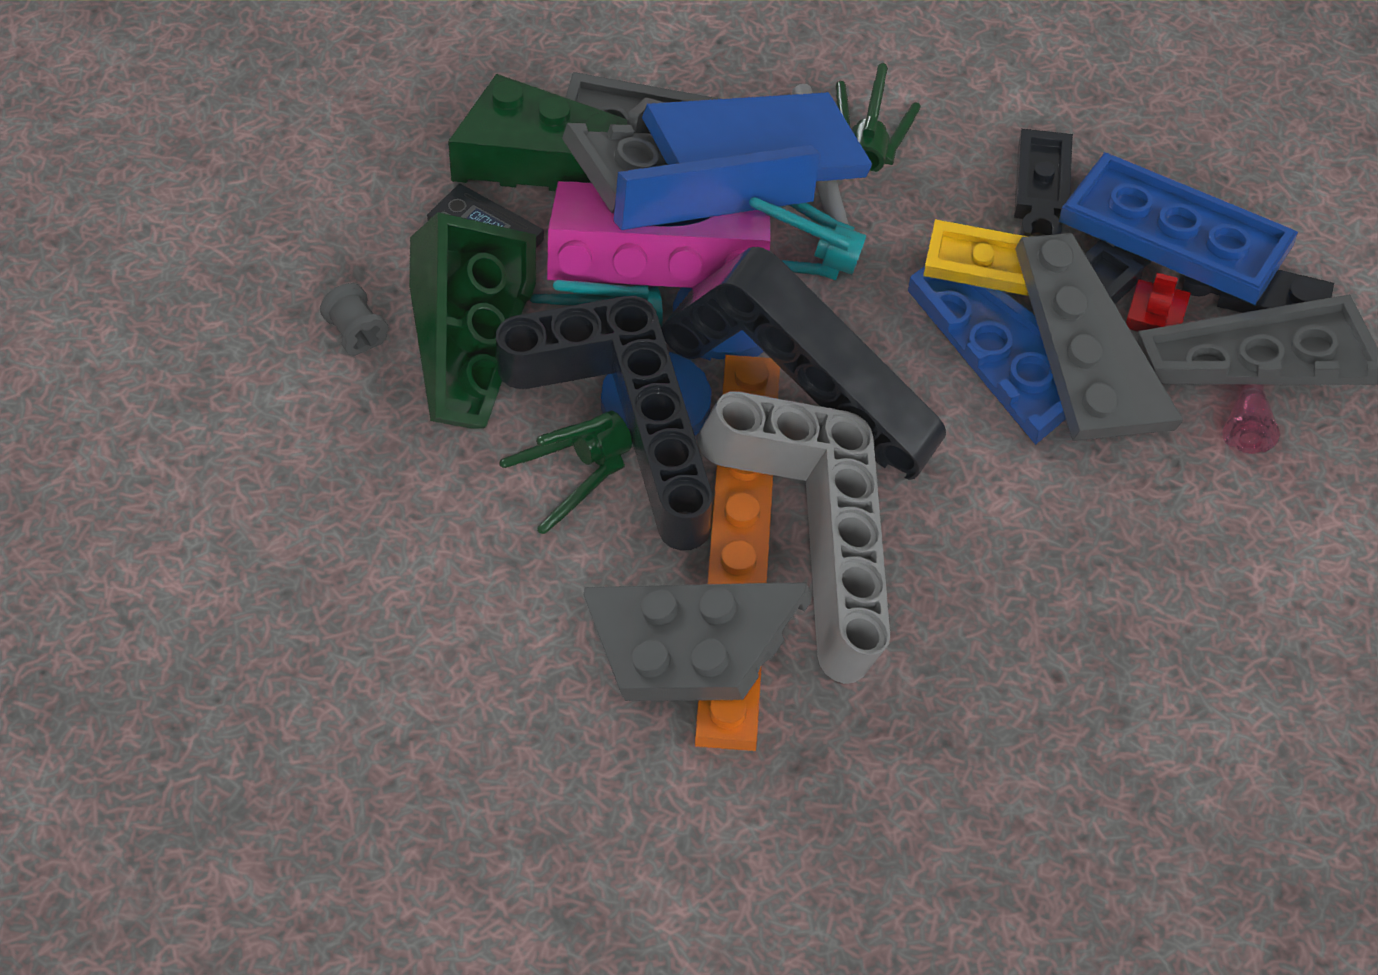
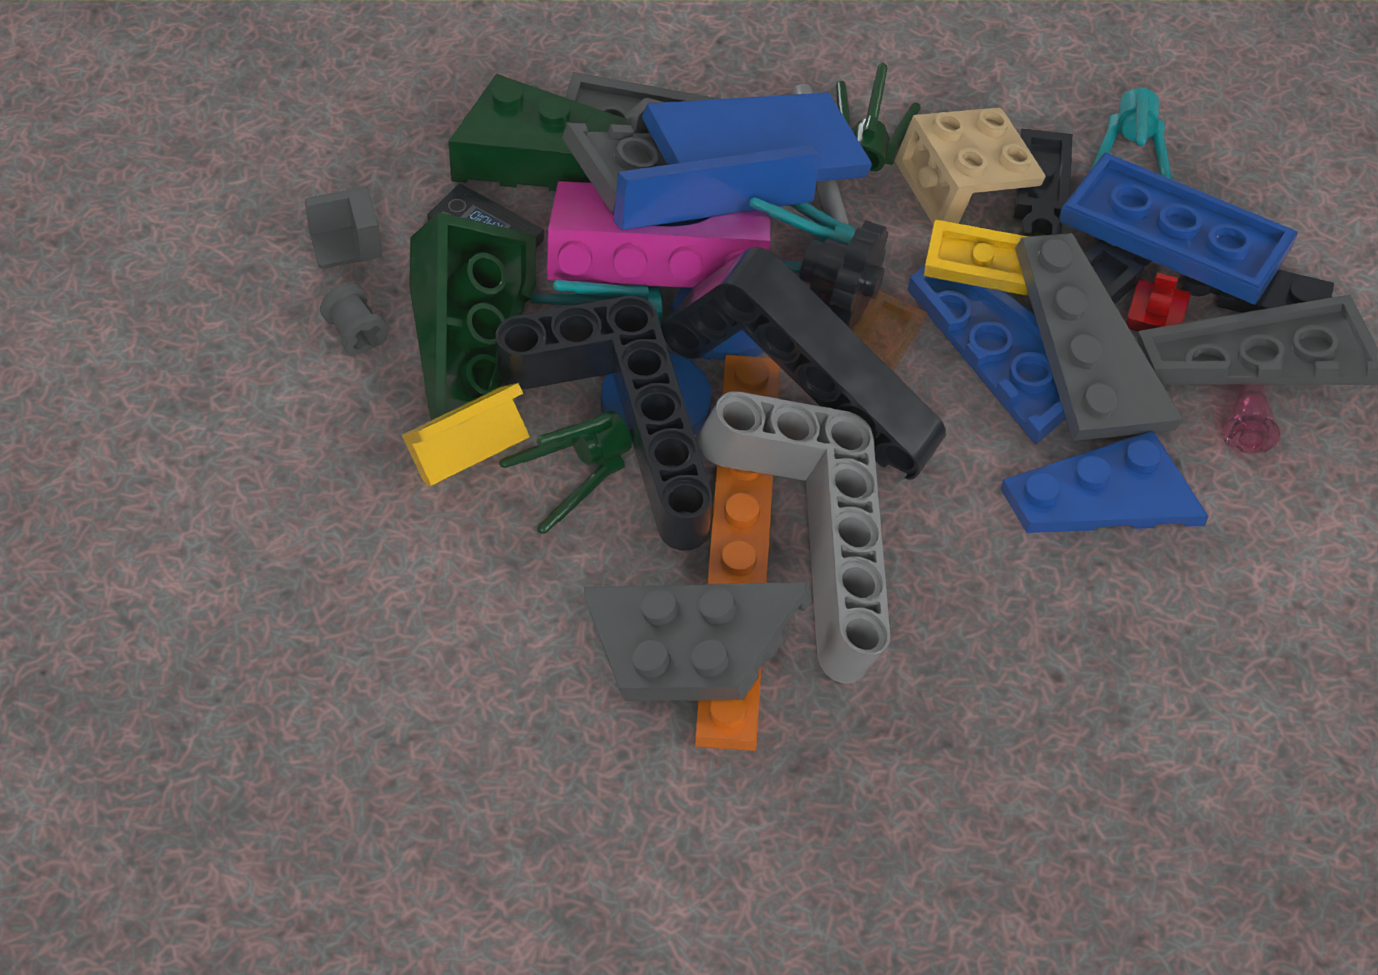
none -> dark grey panel [305,186,382,269]
none -> yellow panel [402,383,530,486]
none -> black plant [799,220,888,331]
none -> clear orange tile [853,291,928,371]
none -> tan bracket [894,108,1045,225]
none -> blue wing [1001,431,1208,533]
none -> teal plant [1091,88,1172,179]

